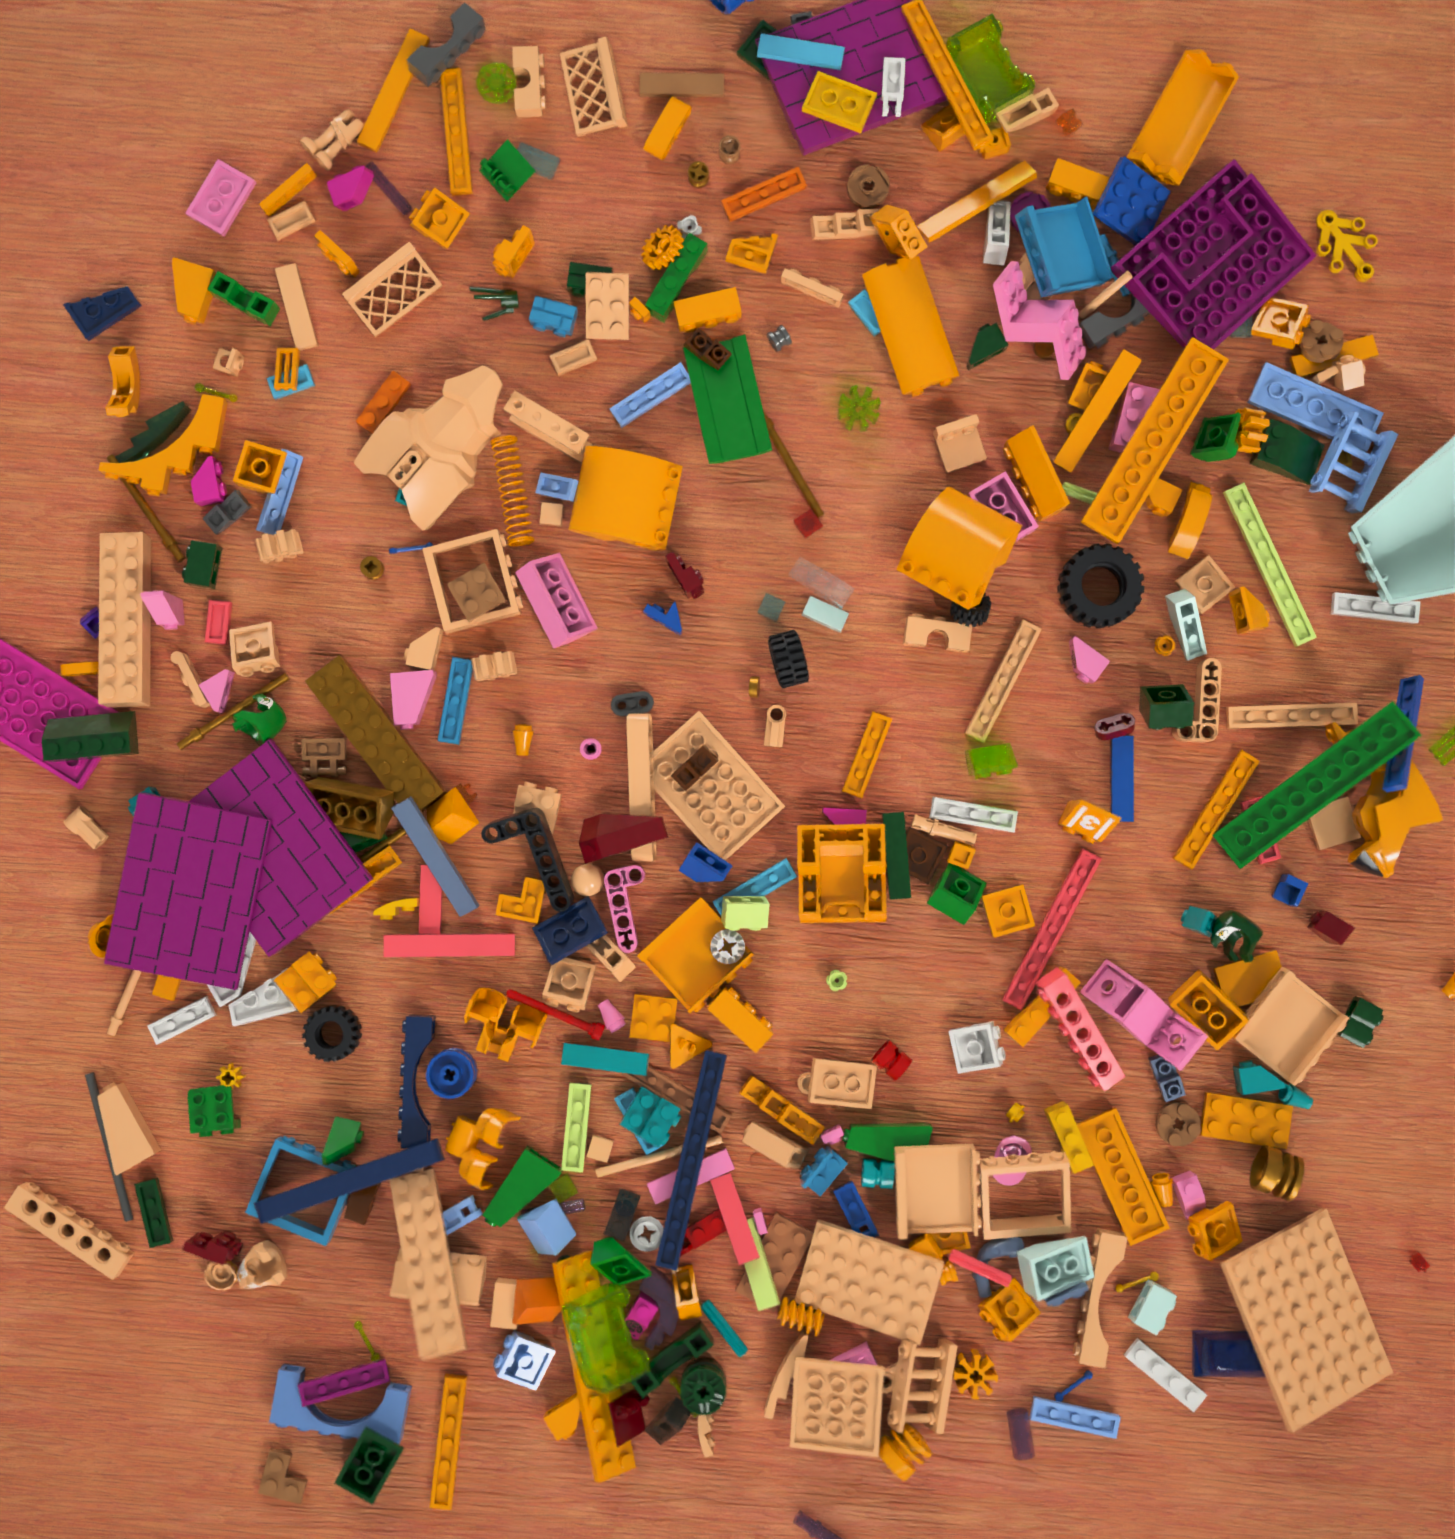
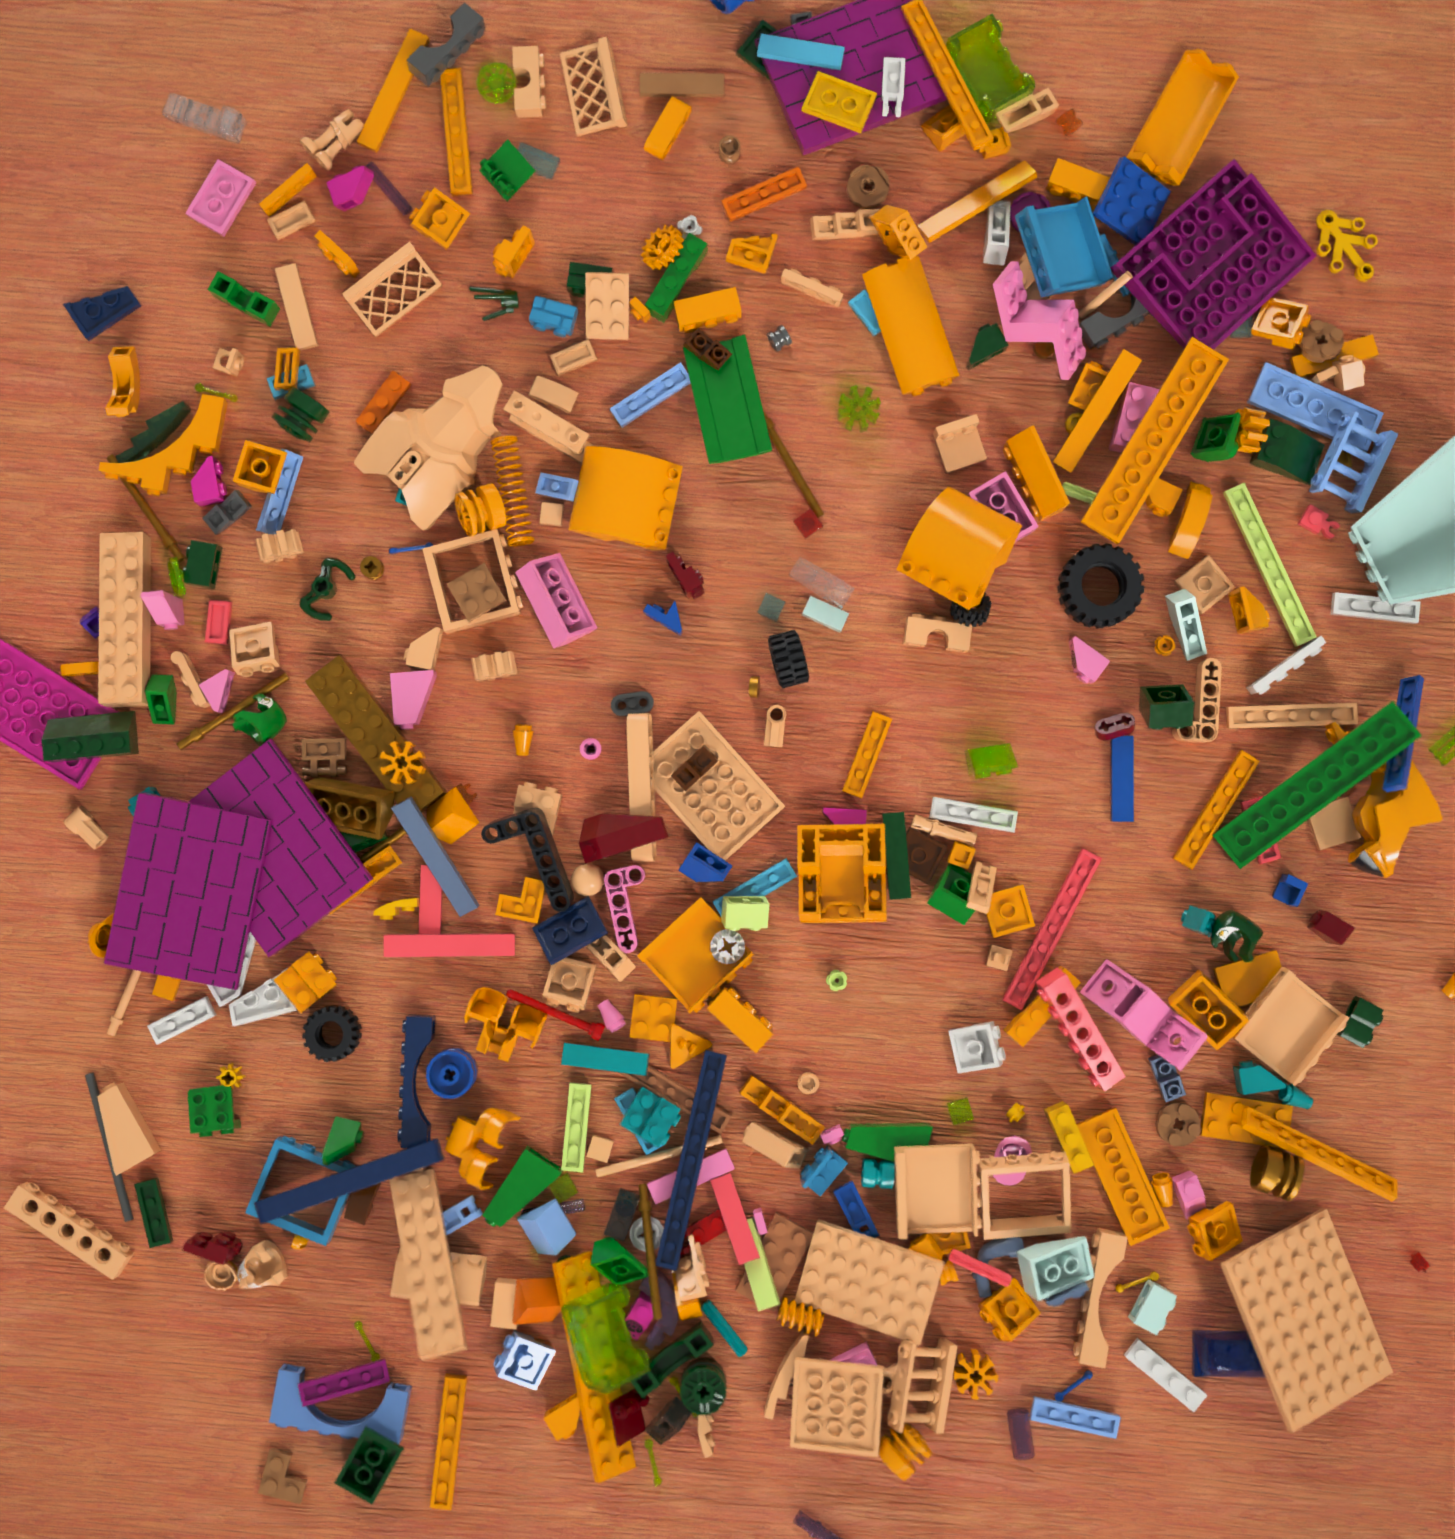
light orange slope [172,257,216,324] -> none
dark azure tile [437,657,473,745] -> none
pearl gold wheel [688,161,709,188] -> none
light nougat plate [807,1058,877,1109] -> none
red wheel [871,1040,913,1081] -> none
light nougat tile [964,619,1042,743] -> none
light orange slope [1058,799,1121,844] -> none
none -> green slope [145,674,177,725]
none -> clear beam [162,93,247,143]
none -> clear neon green wheel [167,557,186,598]
none -> dark green wheel [271,386,330,443]
none -> light orange hinge [291,1234,308,1250]
none -> dark green piece [299,558,356,621]
none -> light orange gear [380,741,426,785]
none -> light orange wheel [455,483,506,537]
none -> light nougat slope [528,376,578,413]
none -> pearl gold bar [638,1184,662,1320]
none -> clear neon green hinge [644,1439,662,1486]
none -> light nougat bracket [675,1235,709,1302]
none -> clear neon green tile [946,1097,974,1125]
none -> light nougat plate [966,861,997,914]
none -> light nougat tile [985,944,1013,971]
none -> light orange plate [1241,1106,1398,1201]
none -> white plate [1247,636,1326,695]
none -> coral plate [1298,504,1340,539]

